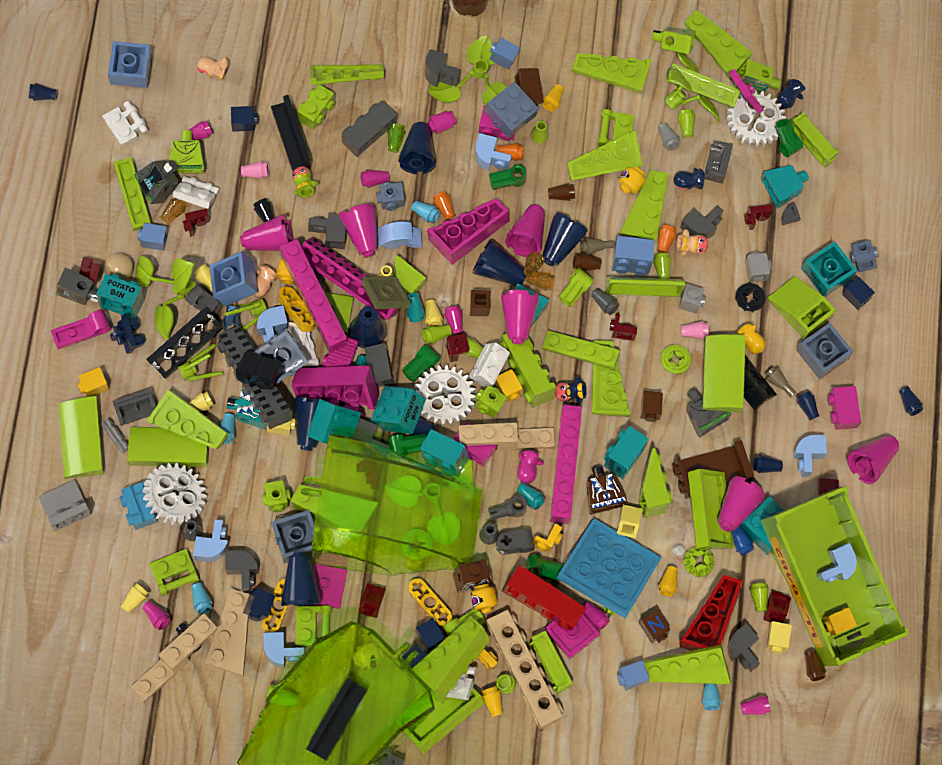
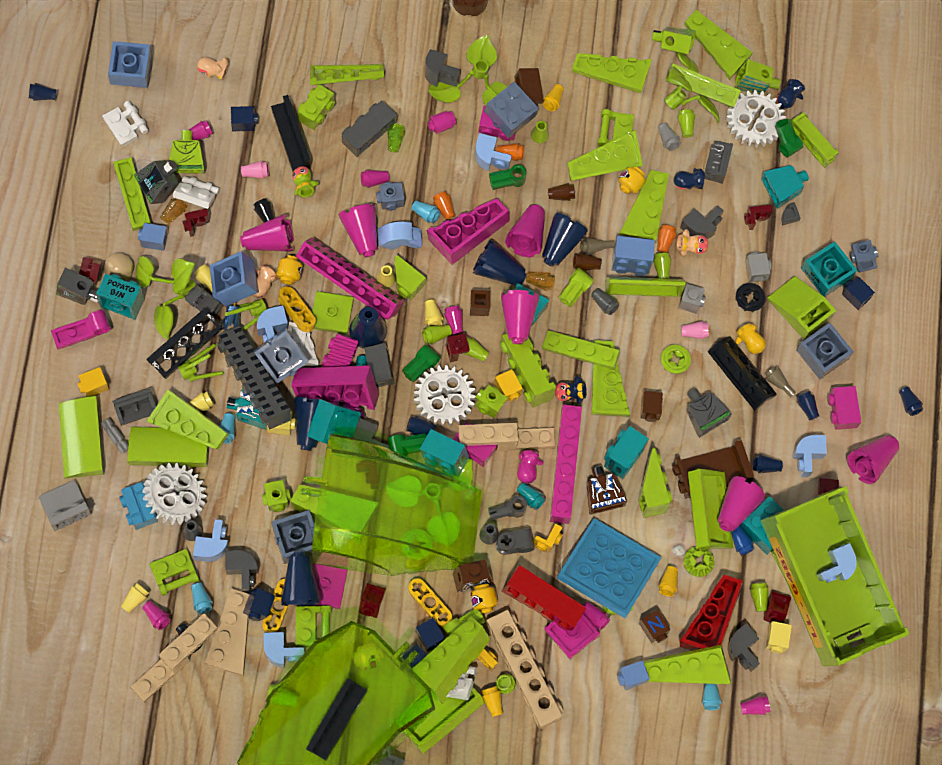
dark blue hips [110,314,144,354] -> none
black brick [235,352,282,390] -> none
dark pink brick [280,239,347,353] -> none
dark grey brick [308,213,345,249] -> none
olive tile [361,276,411,309] -> none
teal brick [370,386,426,434] -> none
dark blue cone [398,122,436,174] -> none
teal cone [407,293,425,322] -> none
white brick [469,343,510,386] -> none
medium blue brick [489,38,520,70] -> none
clear yellow cone [524,252,544,277] -> none
green piece [526,554,565,581] -> none
lime container [529,630,573,694] -> none
dark red bracket [609,314,637,341] -> none
light yellow brick [617,504,642,538] -> none
lime slope [702,335,746,413] -> none
dark pink plate [729,69,764,114] -> none
reddish brown cone [805,650,827,681] -> none
yellow brick [822,607,857,636] -> none

